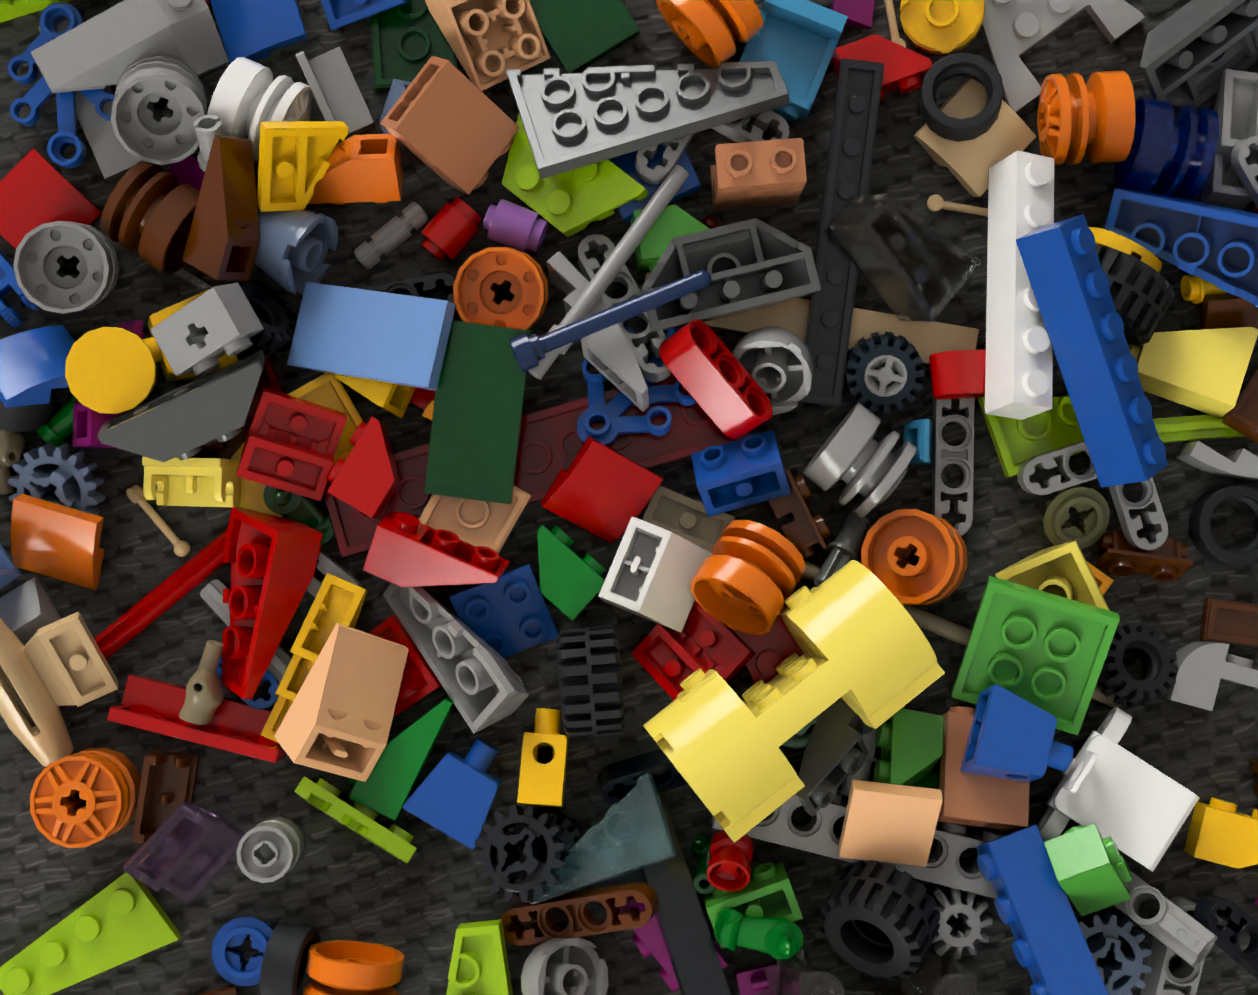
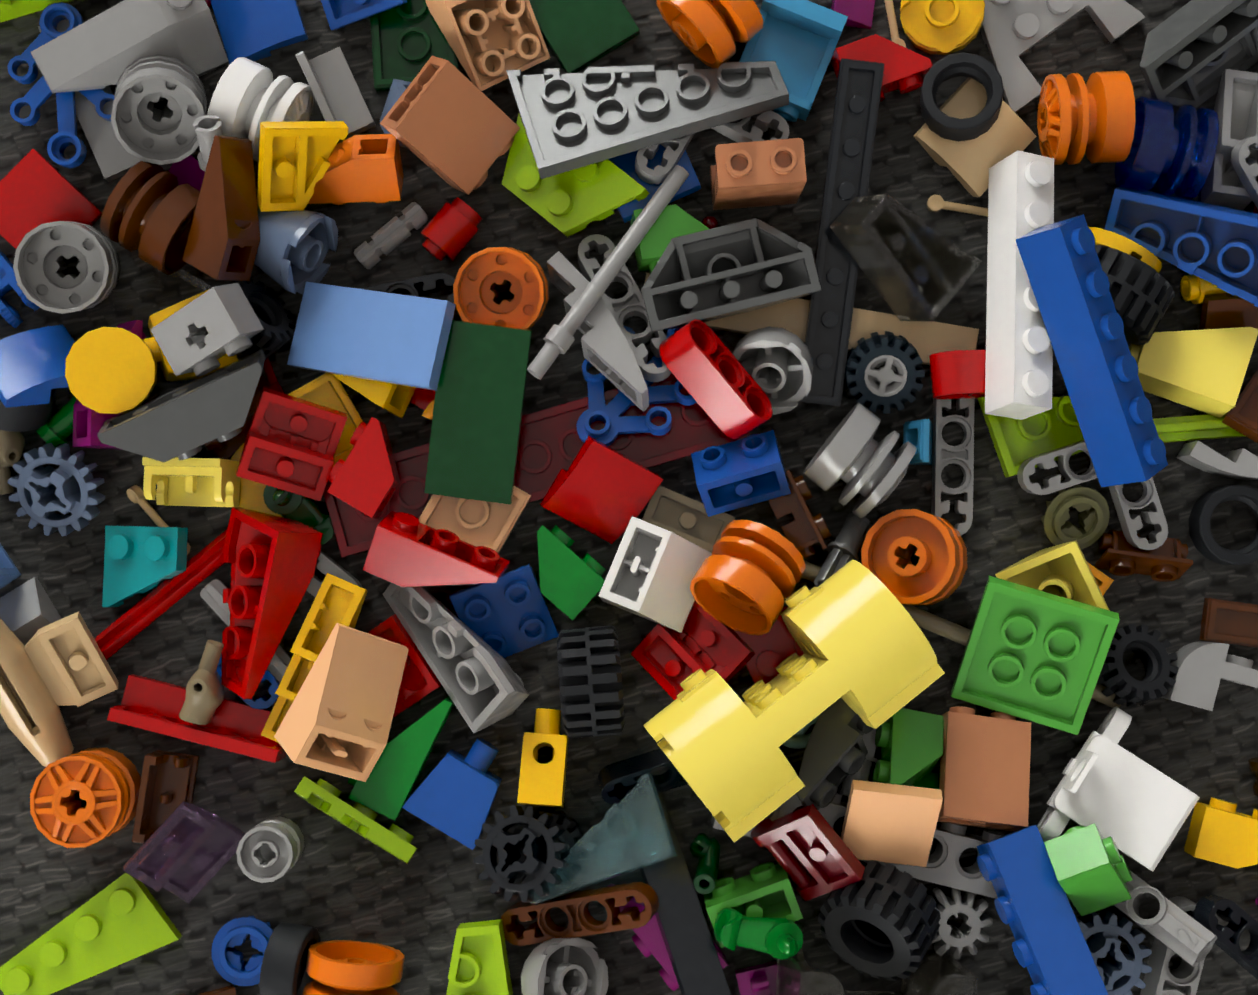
orange slope [10,493,104,590] -> none
medium lavender brick [483,199,549,253] -> none
dark blue piece [508,270,712,372] -> none
red wheel [707,830,753,892] -> none
blue torso [960,684,1073,782] -> none
none -> teal wing [102,525,188,607]
none -> dark red plate [750,804,865,901]

